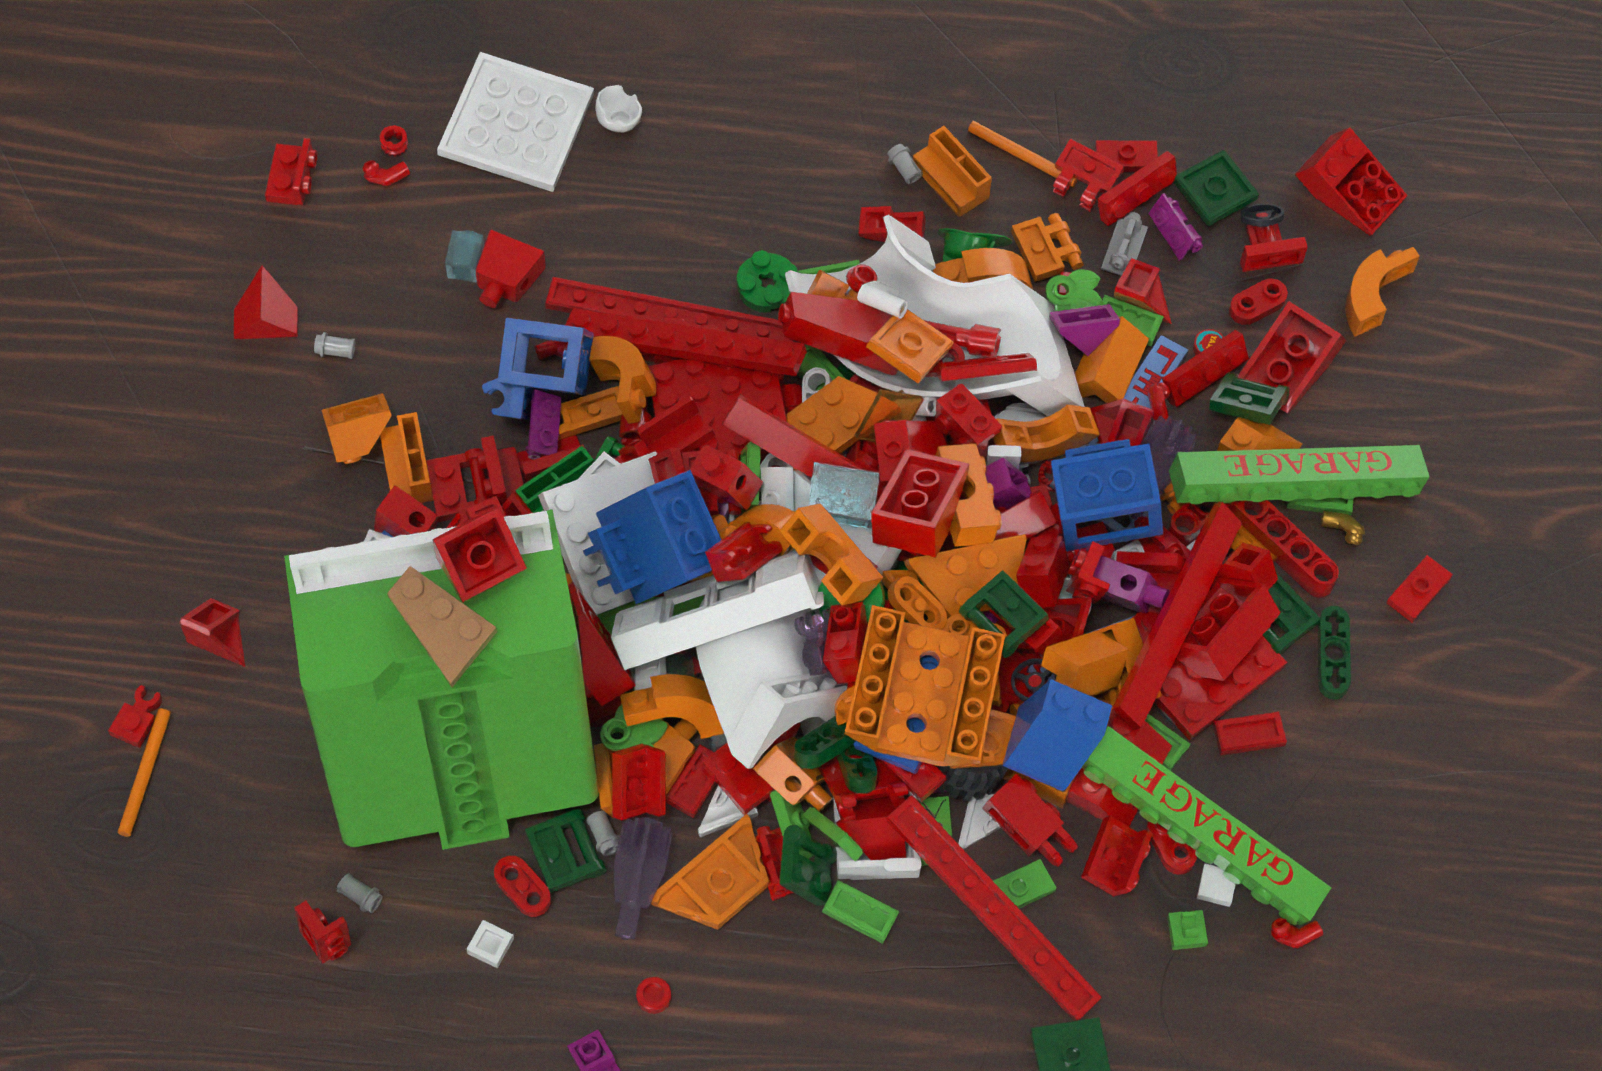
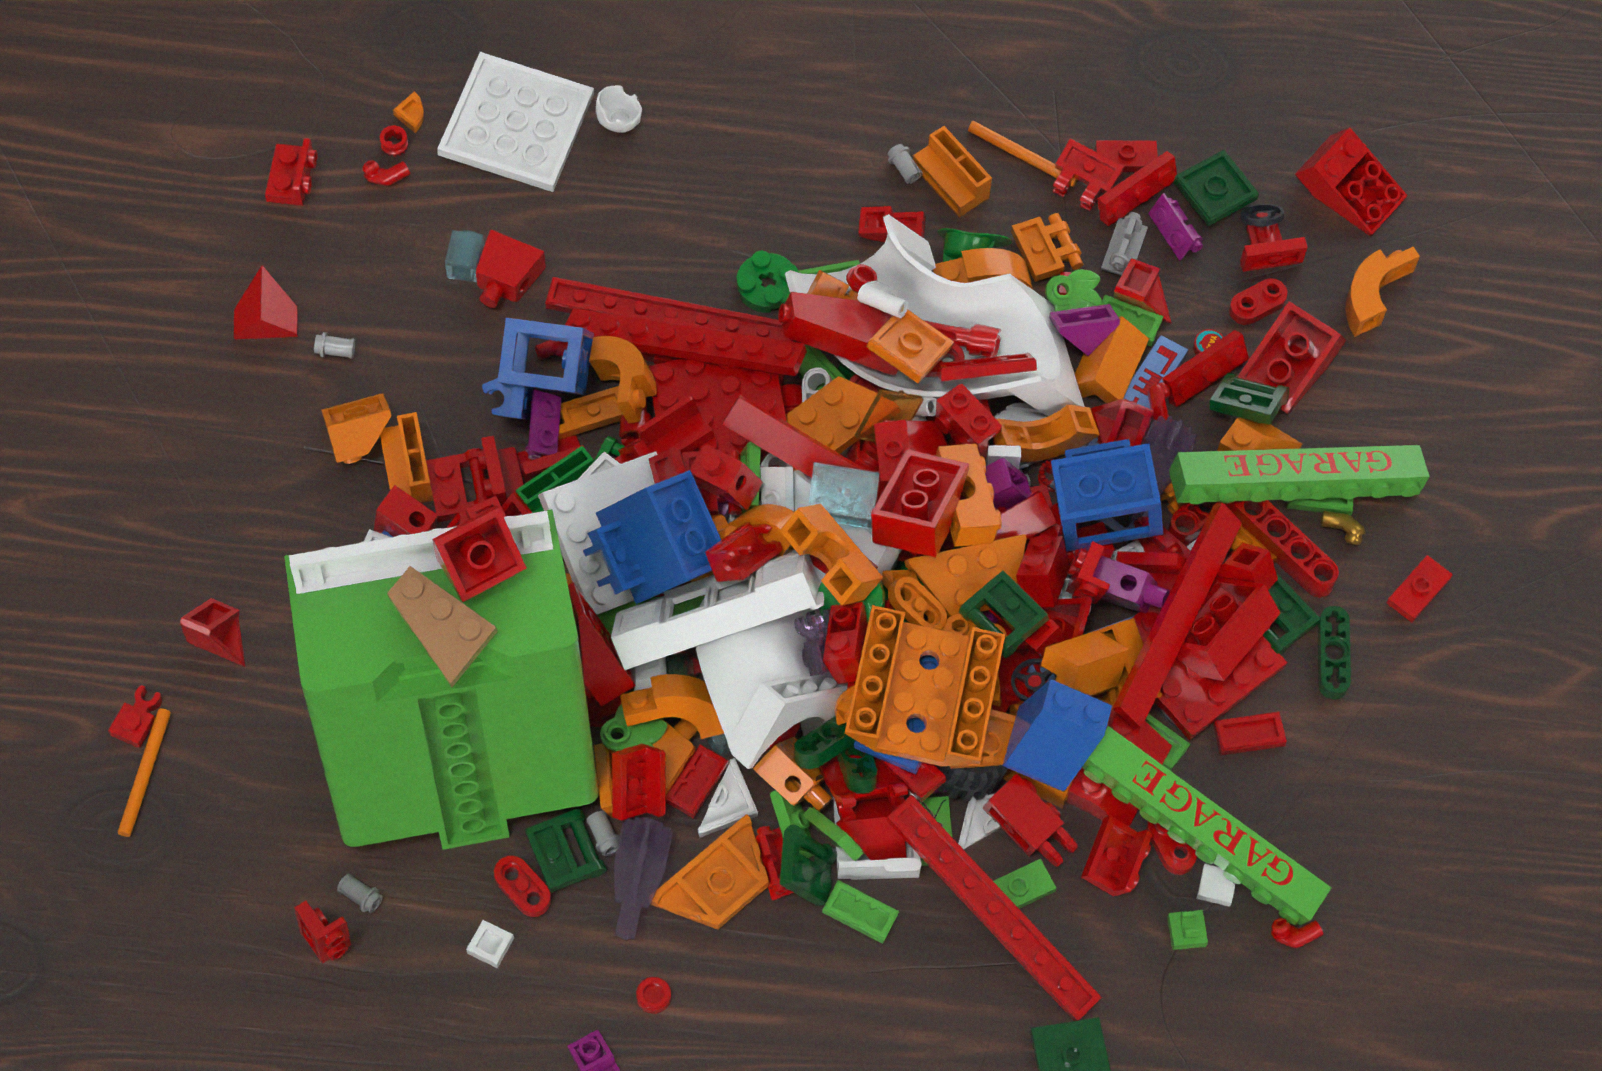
red bracket [702,743,775,815] -> none
none -> orange tile [393,91,424,133]

